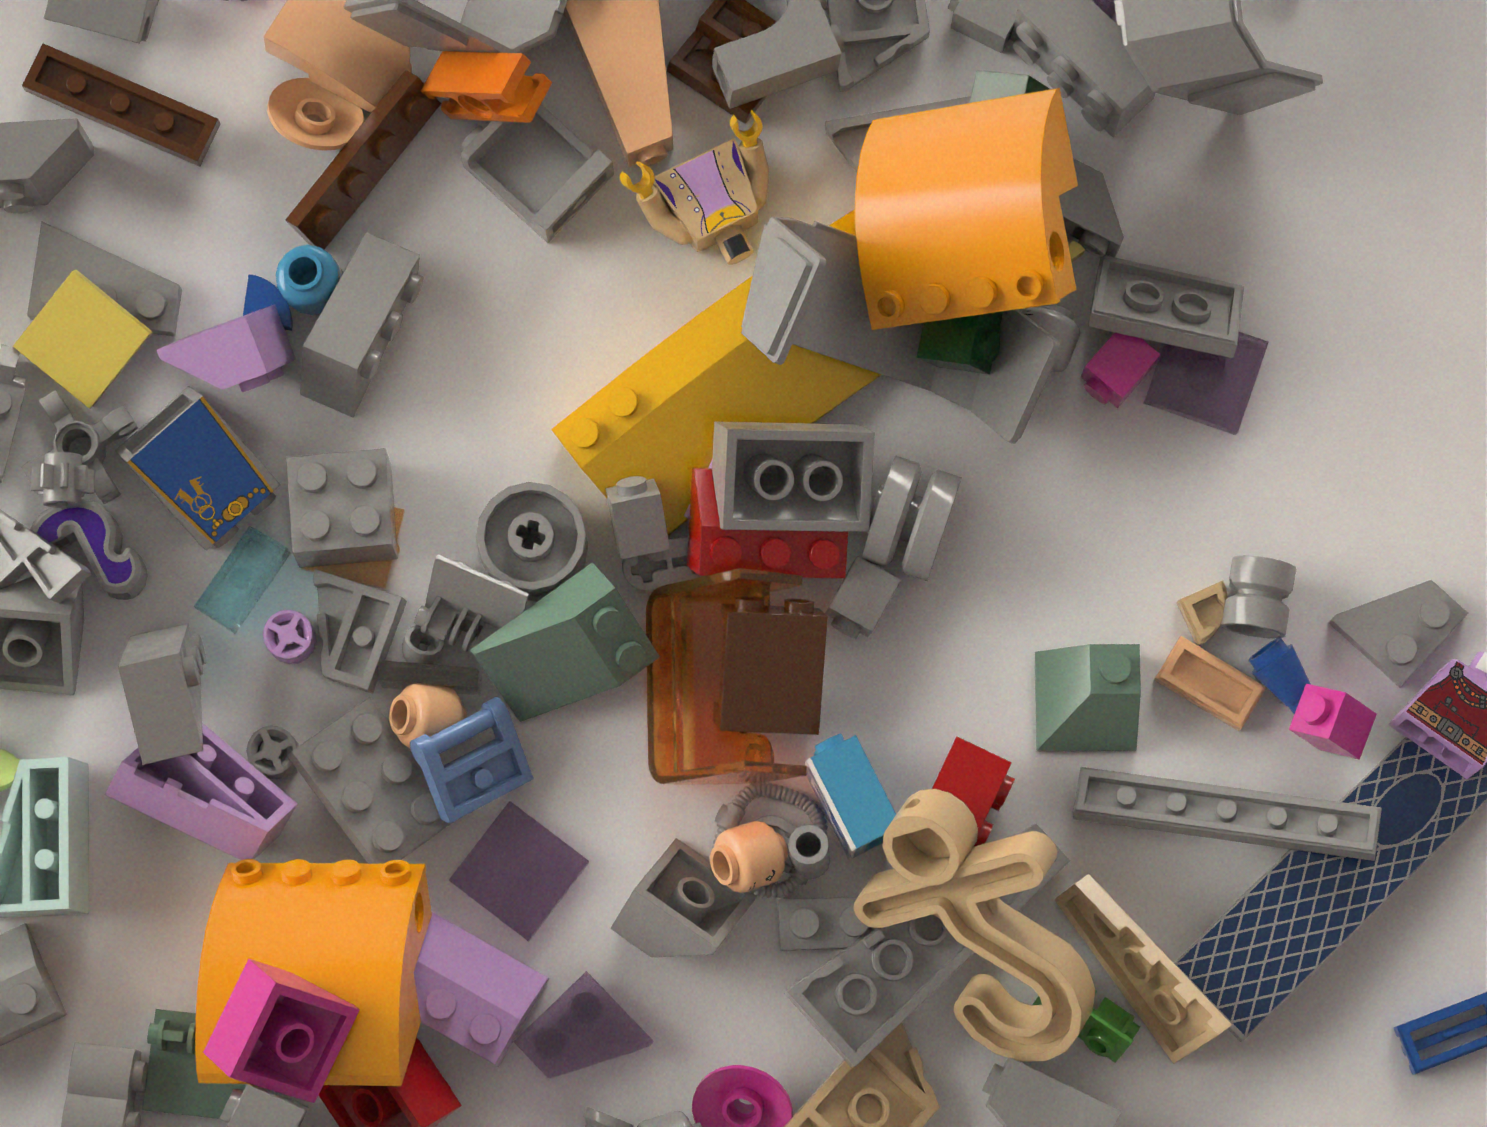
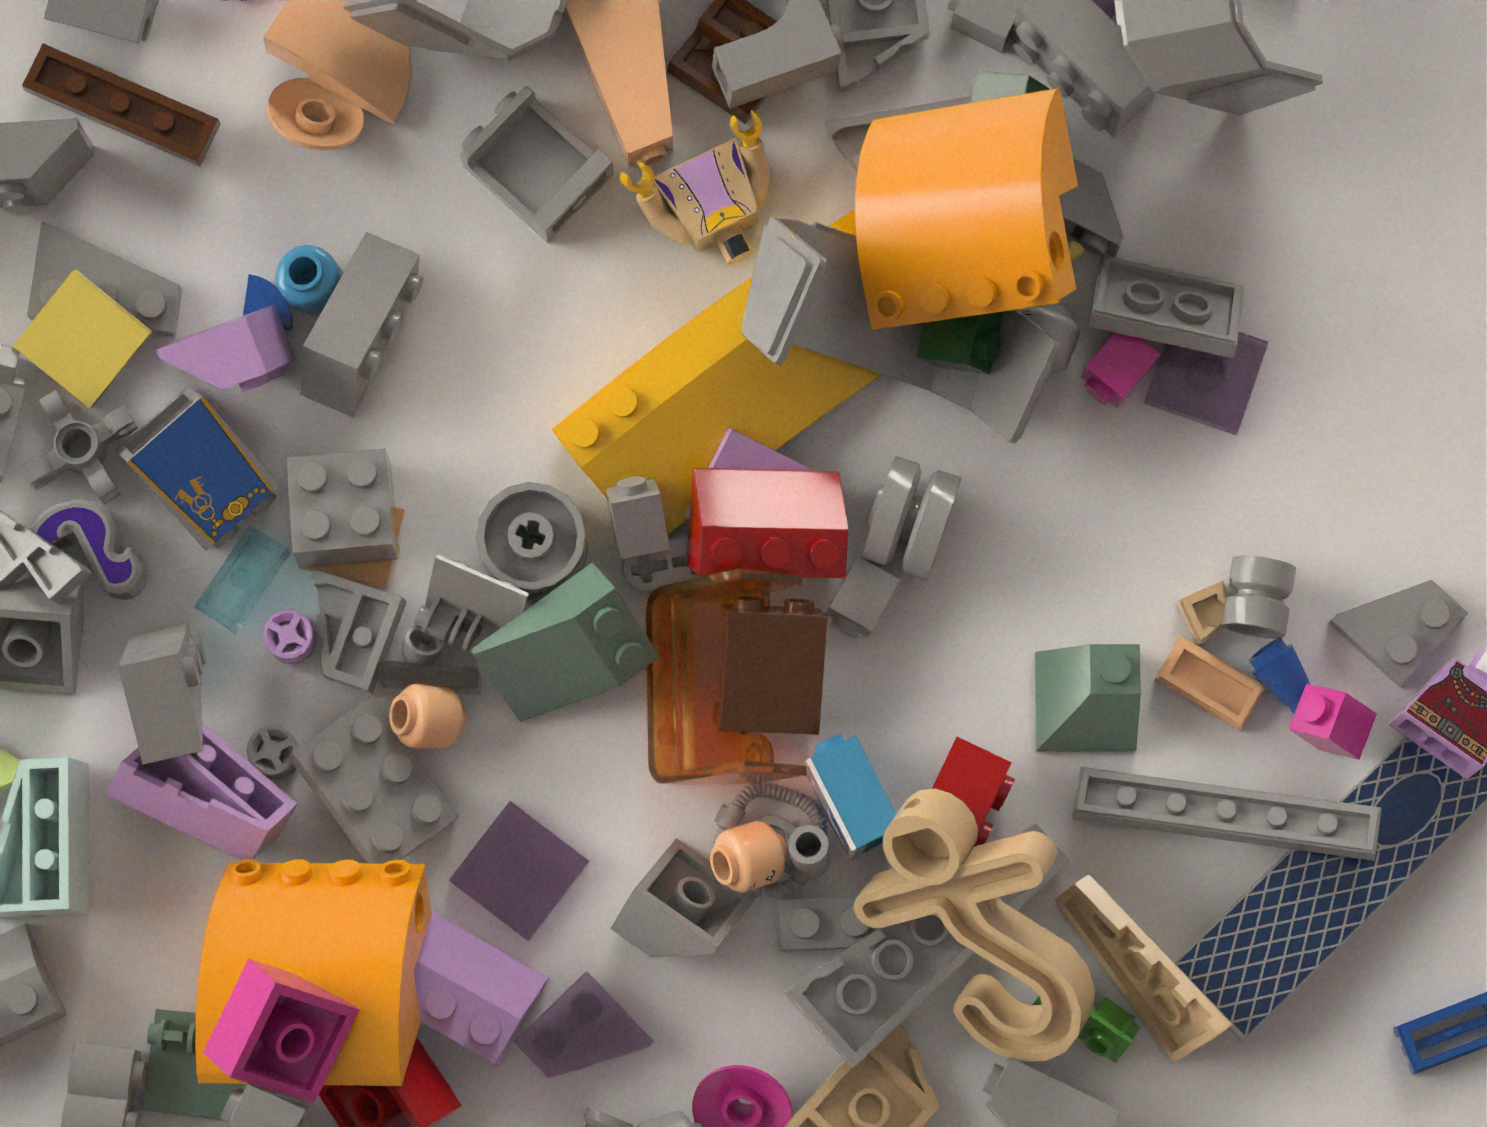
light grey gear [31,452,95,508] -> none
reddish brown plate [285,70,441,250] -> none
medium blue plate [410,697,534,823] -> none
orange piece [421,51,553,123] -> none
light grey slope [712,422,875,532] -> none

